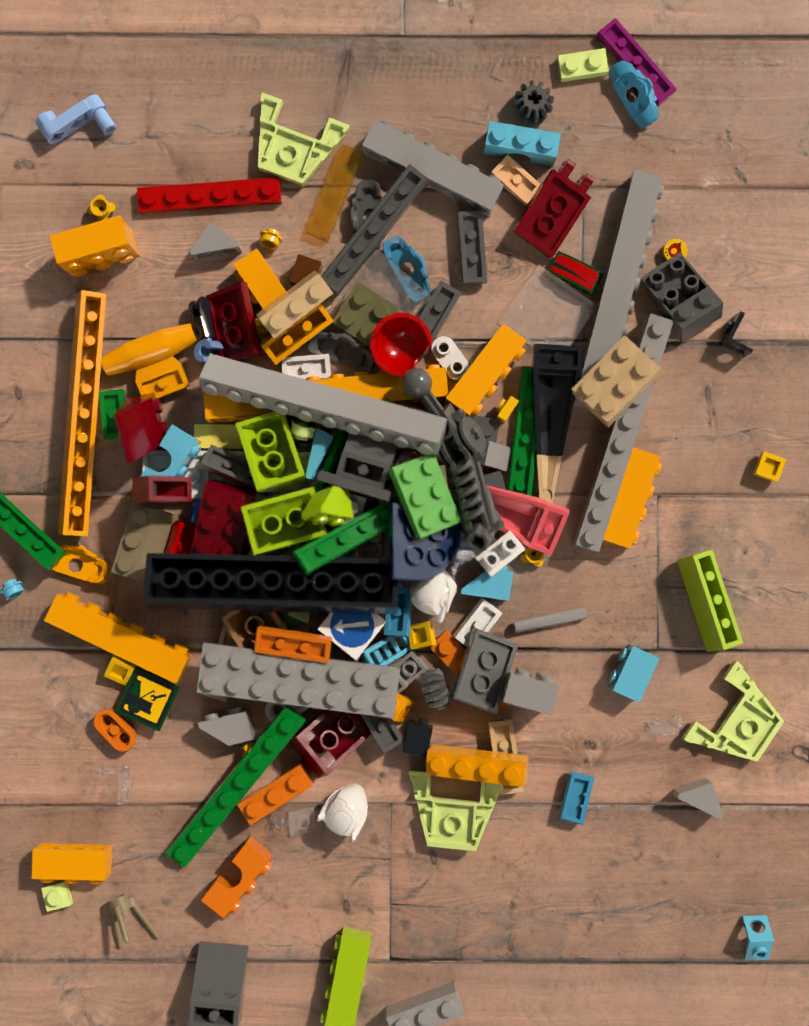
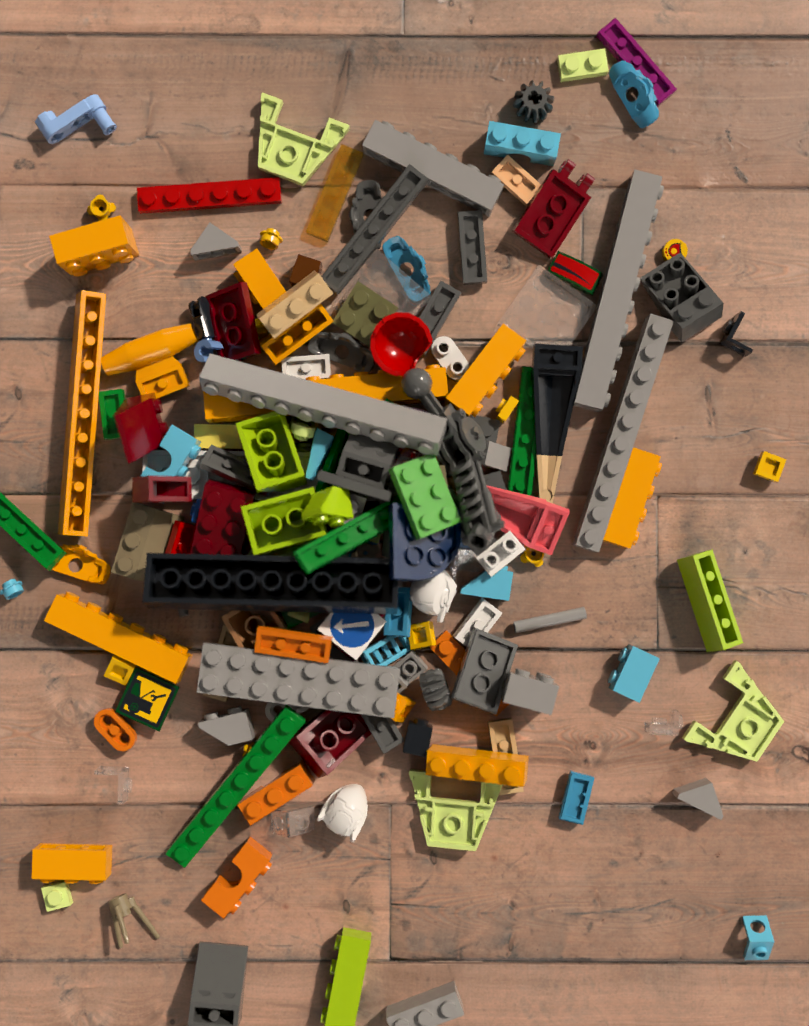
tan brick [572,335,661,427] -> none

